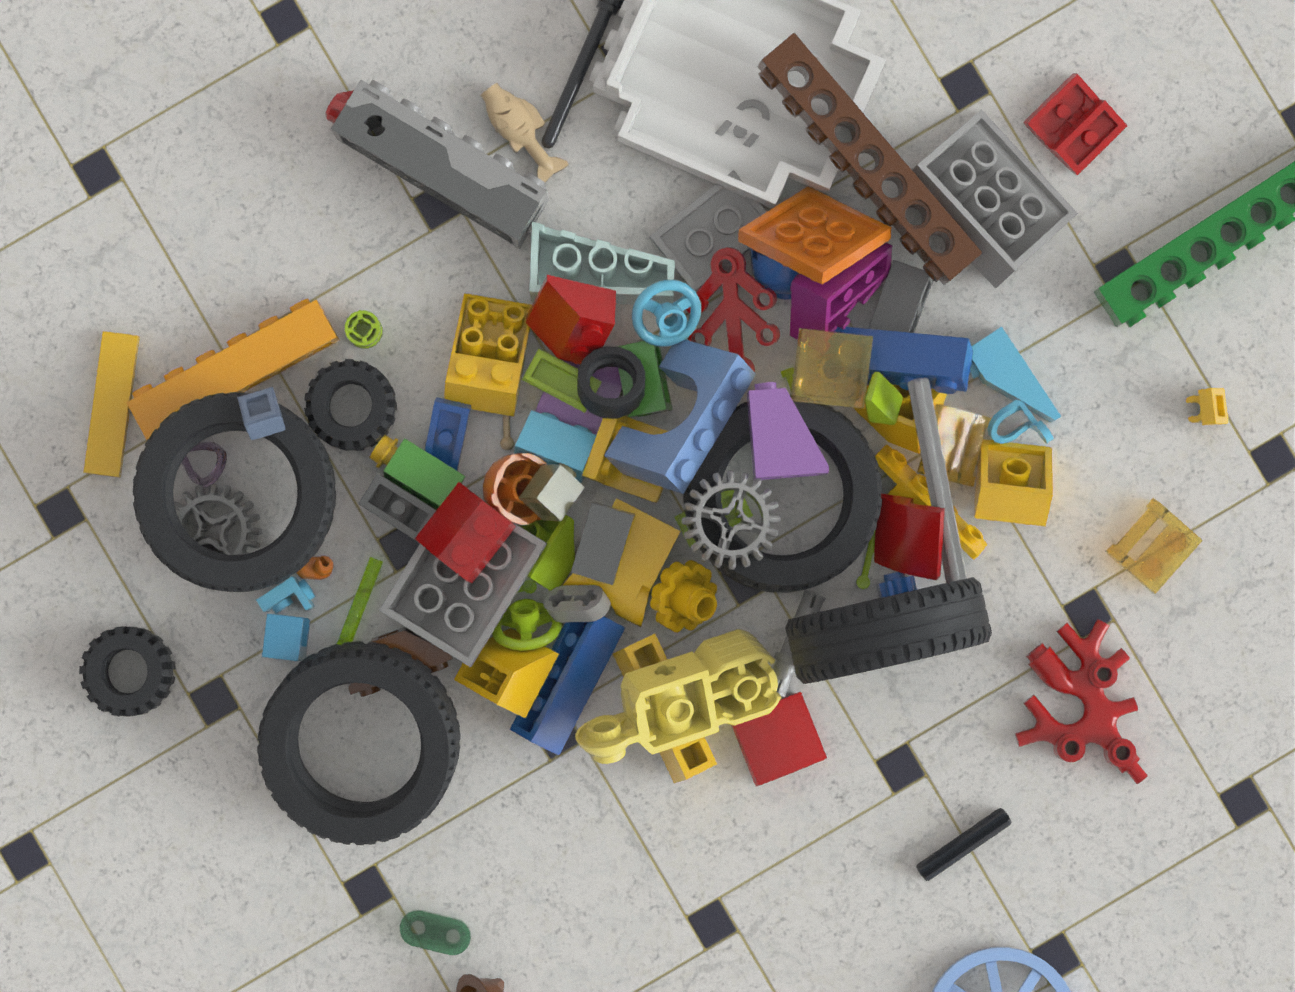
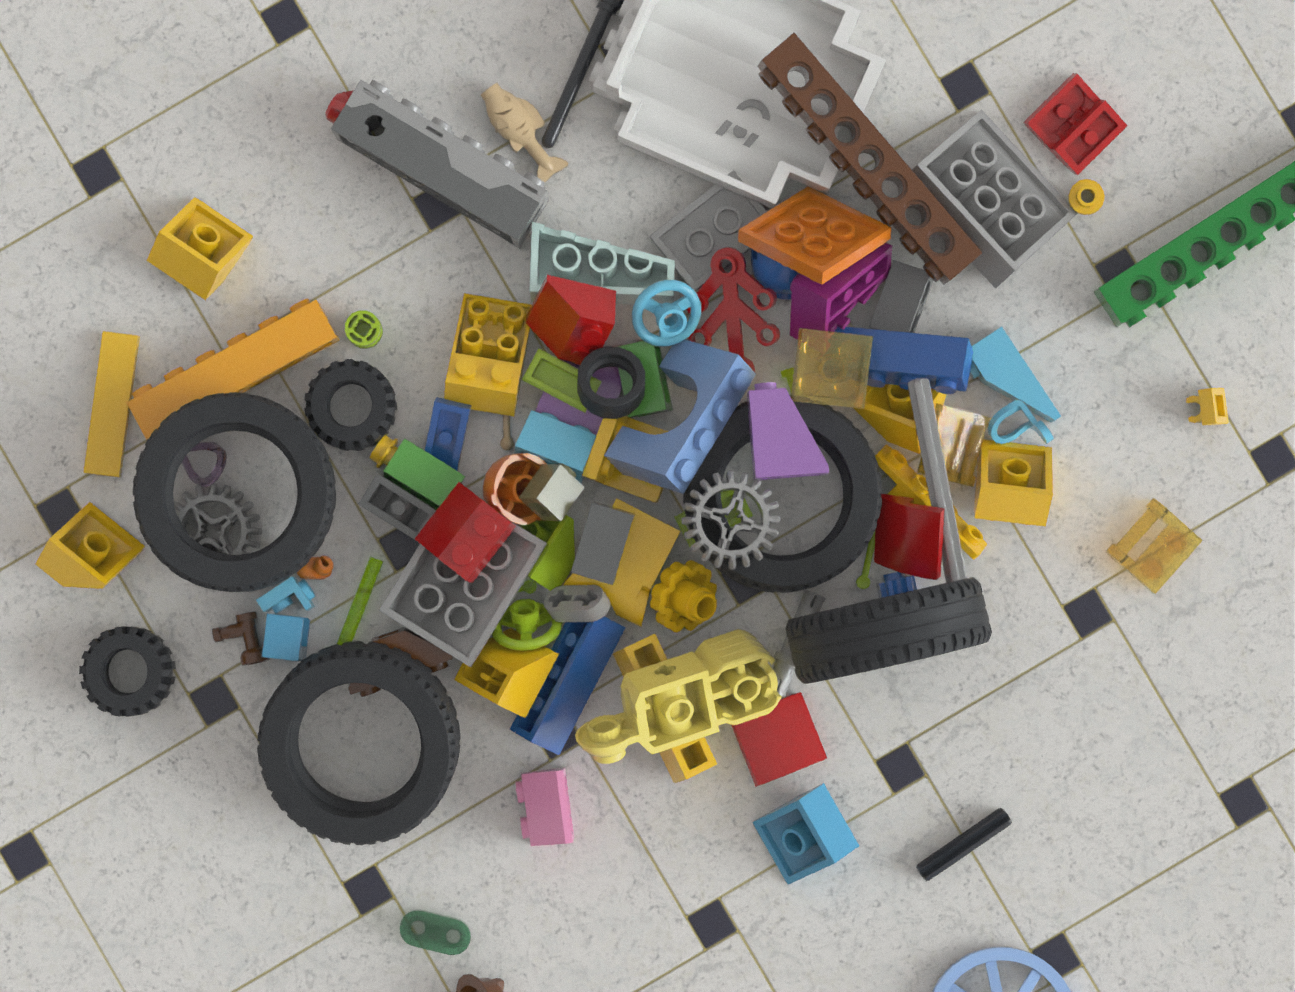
sand blue slope [237,386,285,440] -> none
lime slope [865,372,903,425] -> none
red plant [1015,619,1148,784] -> none
none -> yellow slope [35,502,145,589]
none -> yellow slope [146,197,253,301]
none -> reddish brown piece [212,611,270,666]
none -> bright pink slope [516,767,574,846]
none -> dark azure slope [752,783,859,885]
none -> yellow plate [1068,179,1105,215]

